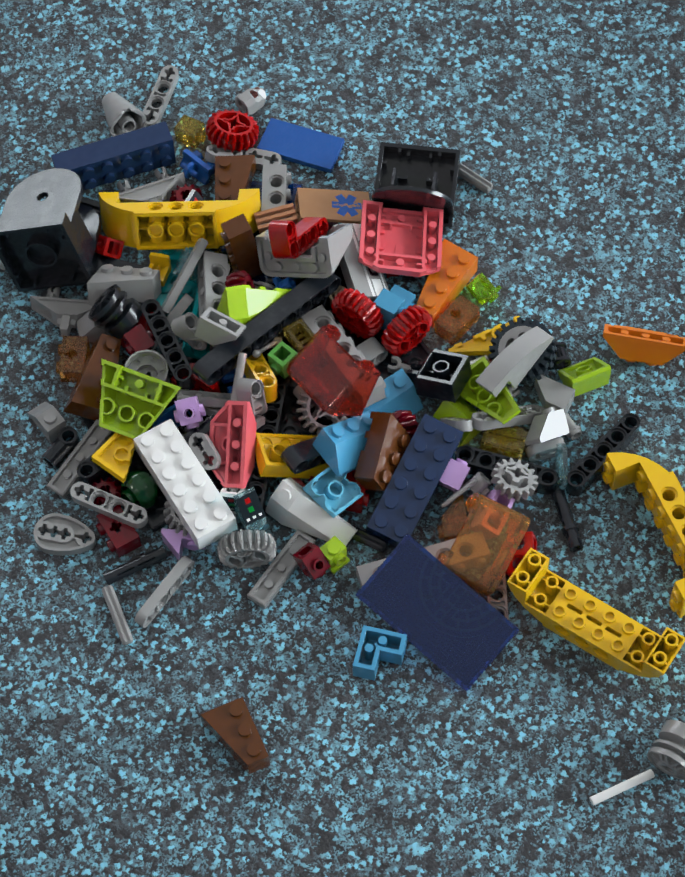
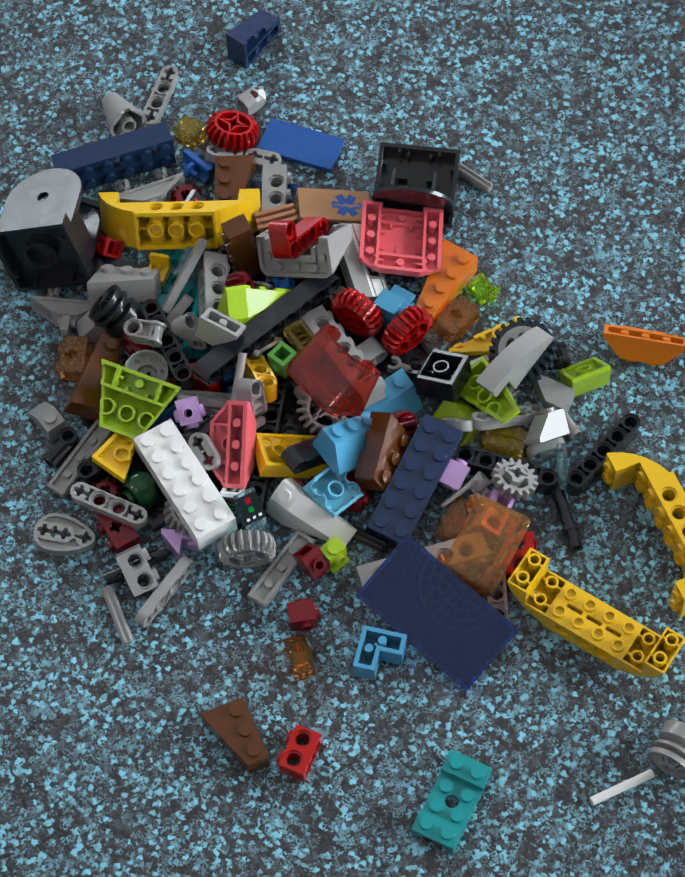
none -> light grey brick [115,544,160,597]
none -> light grey piece [123,318,167,347]
none -> dark blue wedge [226,9,281,69]
none -> red brick [276,724,322,782]
none -> clear orange slope [283,634,316,680]
none -> dark red brick [287,598,321,632]
none -> teal piece [411,749,493,854]

